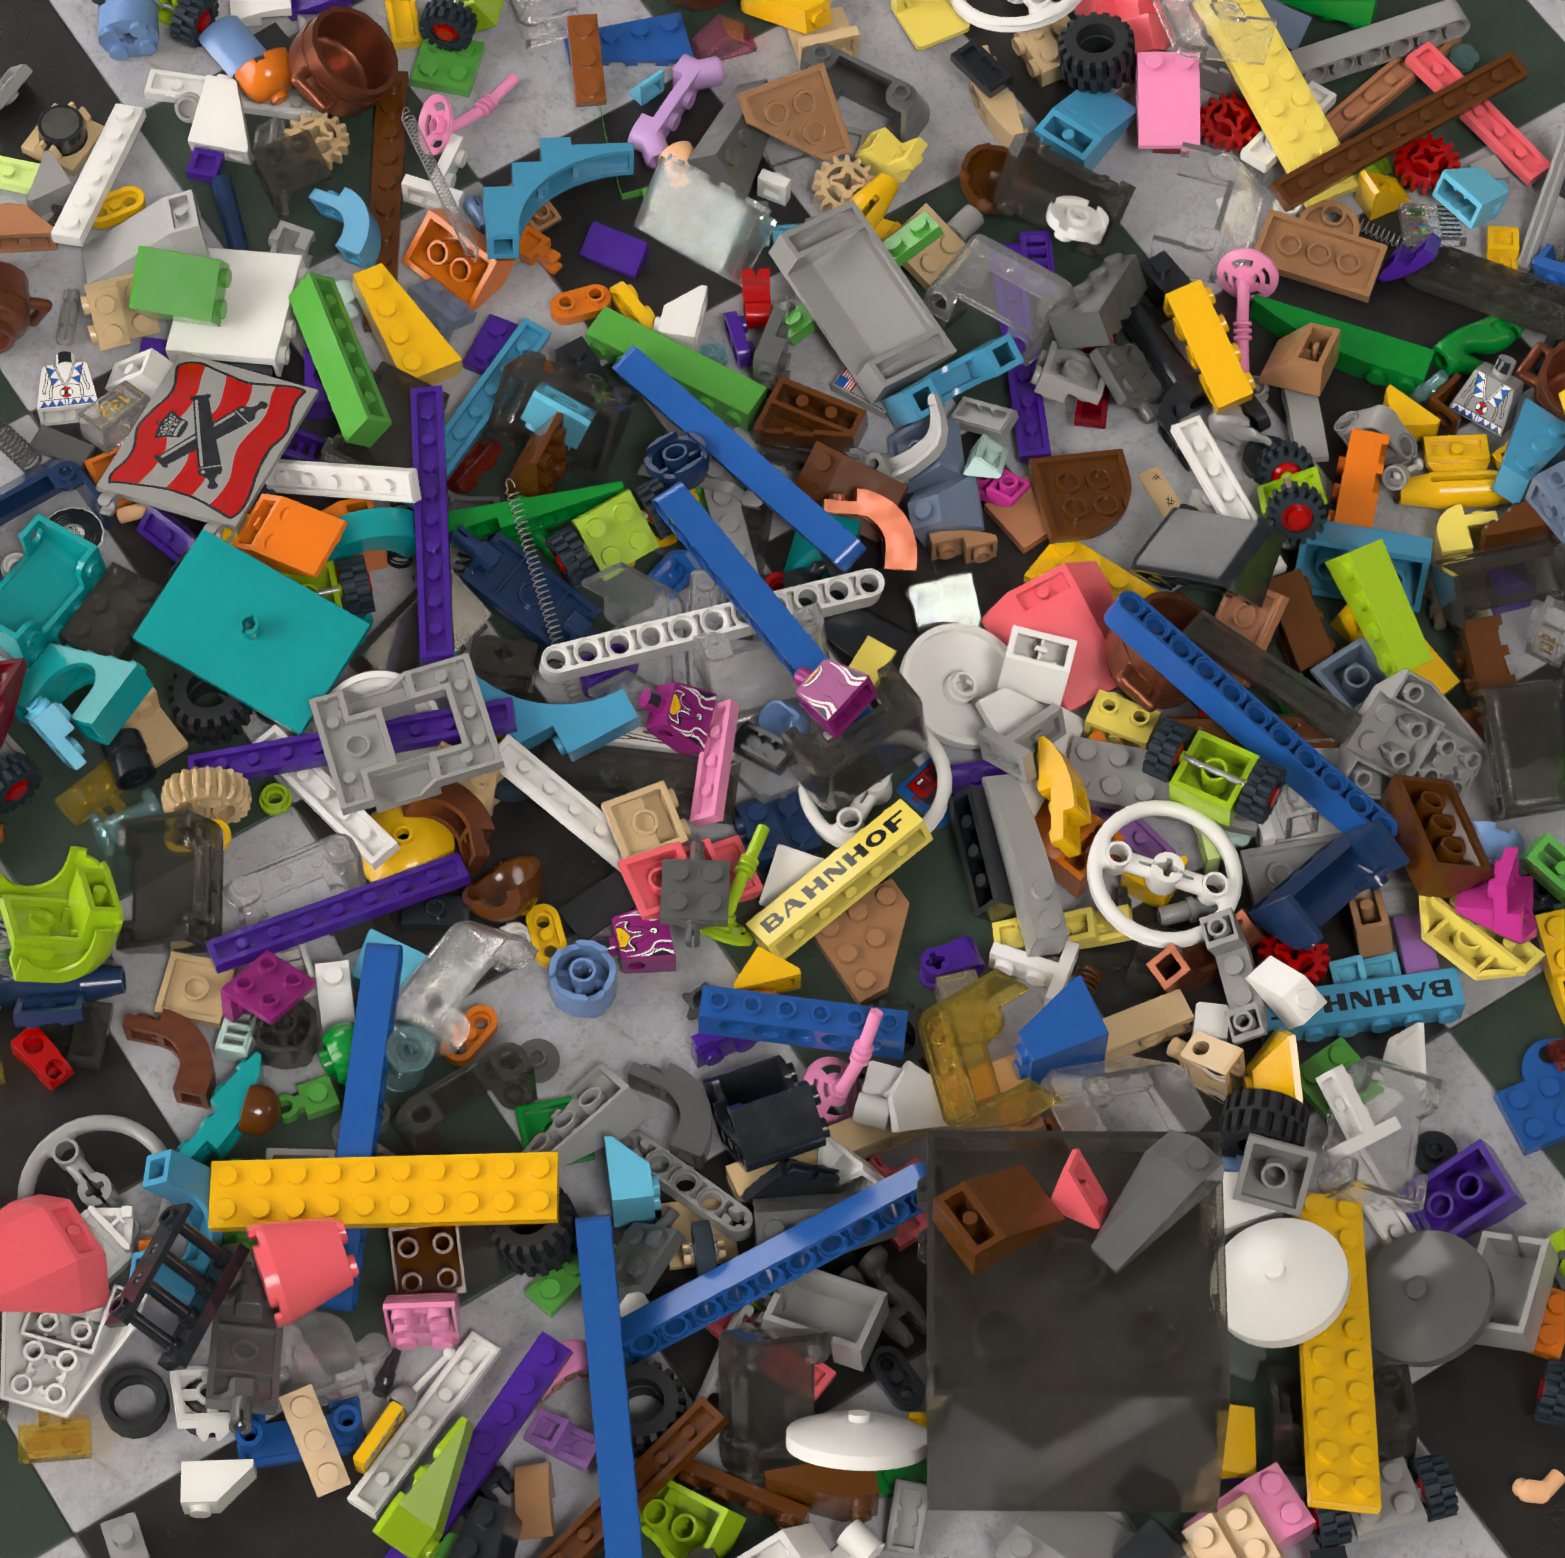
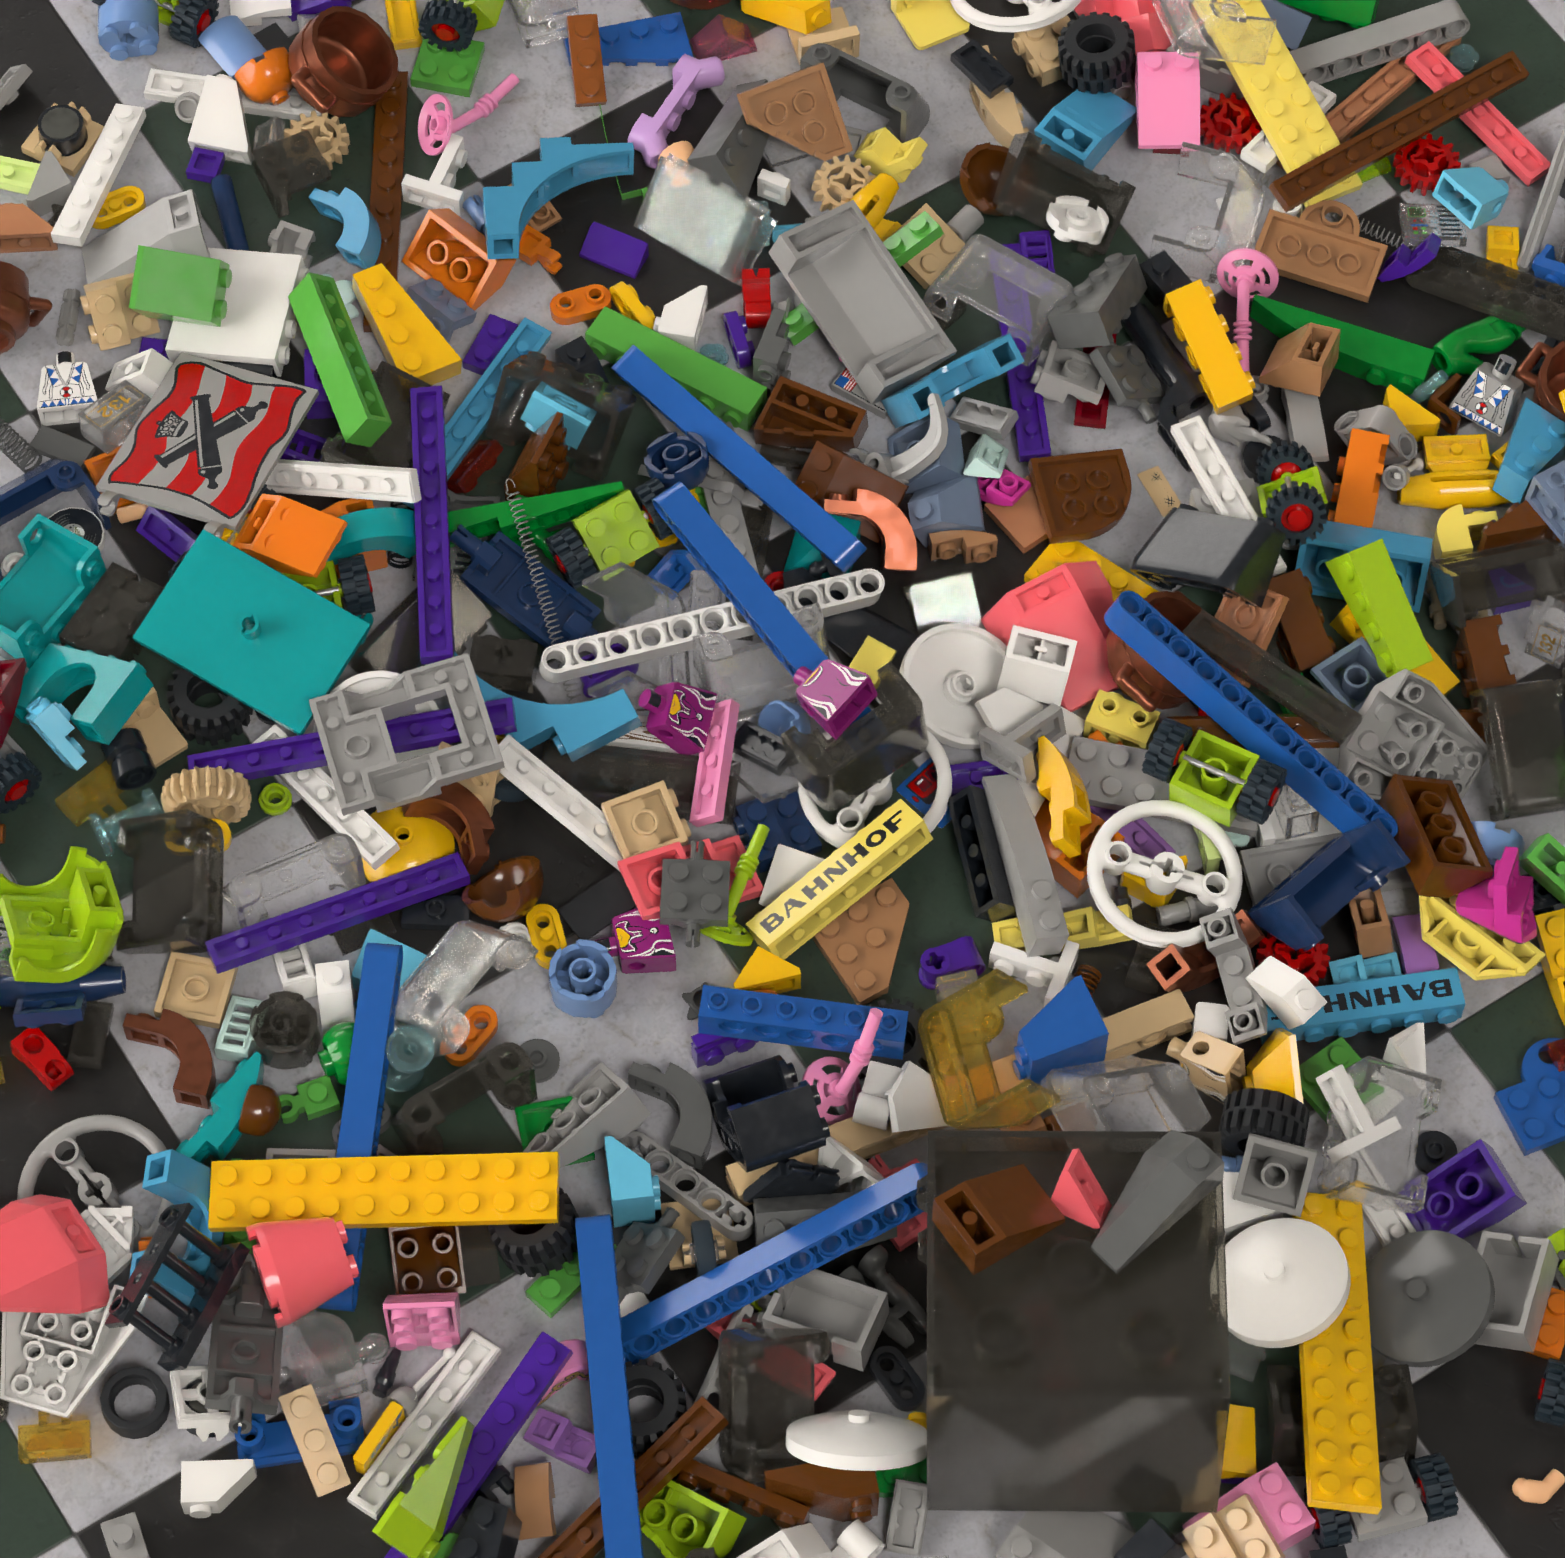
magenta bracket [220,950,316,1025] -> none
light grey piece [401,106,479,263] -> none
medium azure slope [628,69,664,106] -> none
yellow slope [1355,169,1412,221] -> none

